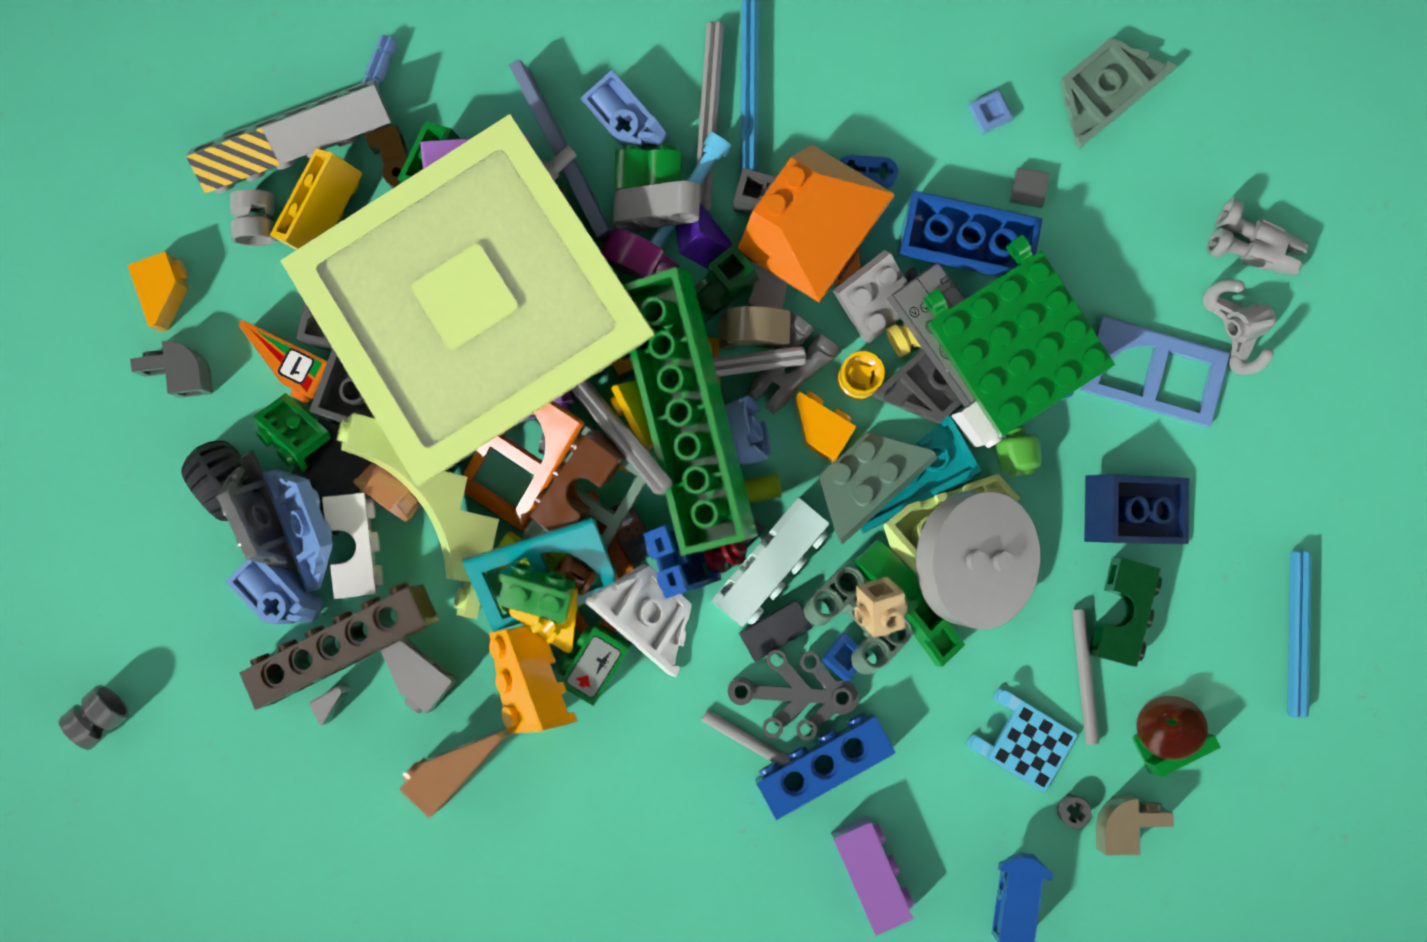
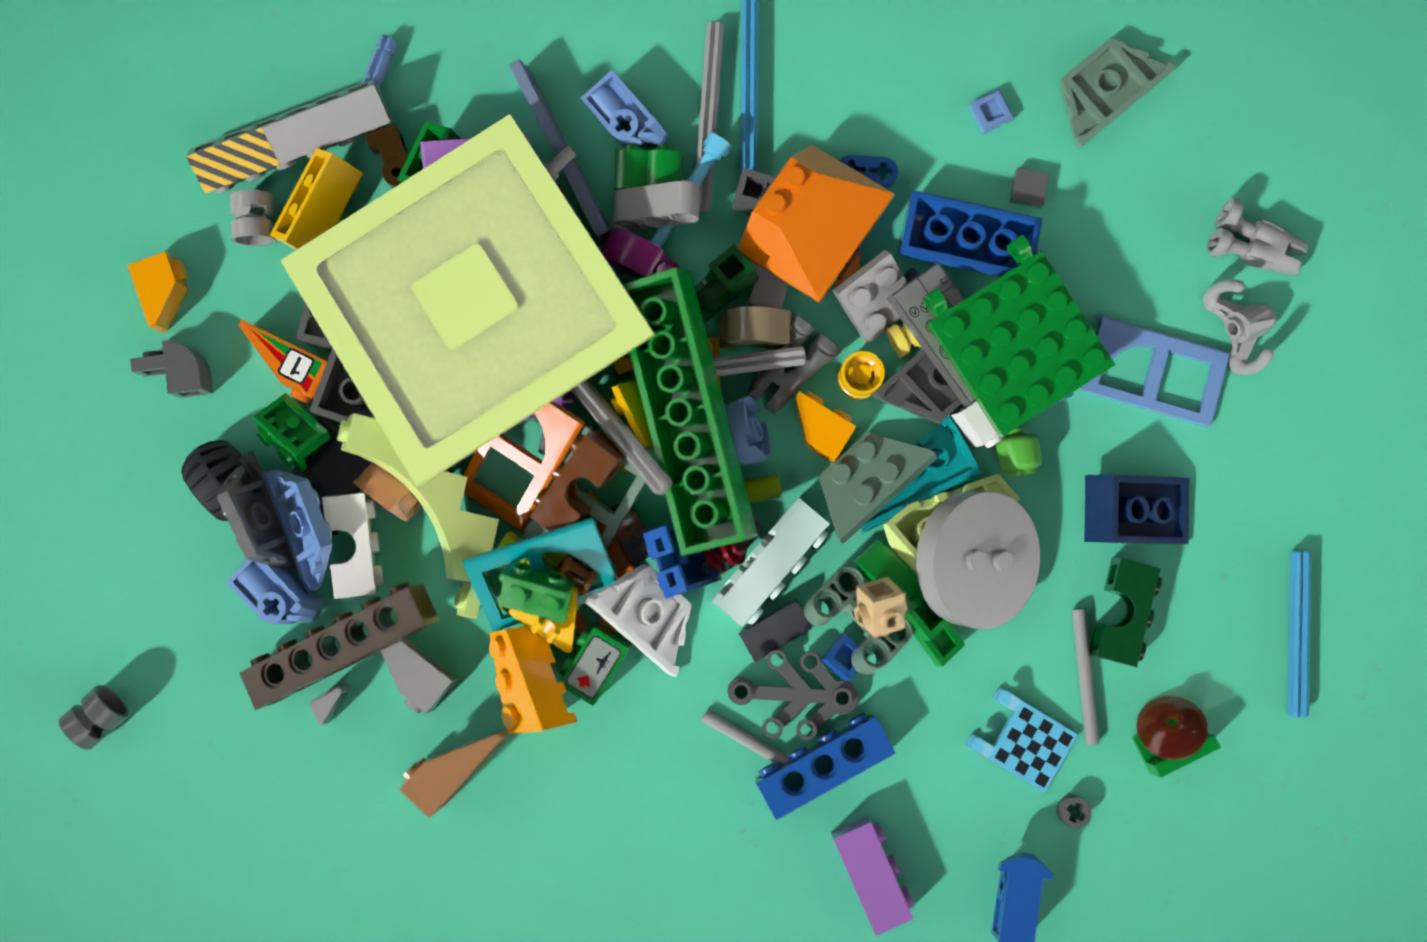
dark purple slope [676,203,733,270] -> none
dark tan brick [1096,794,1174,855] -> none

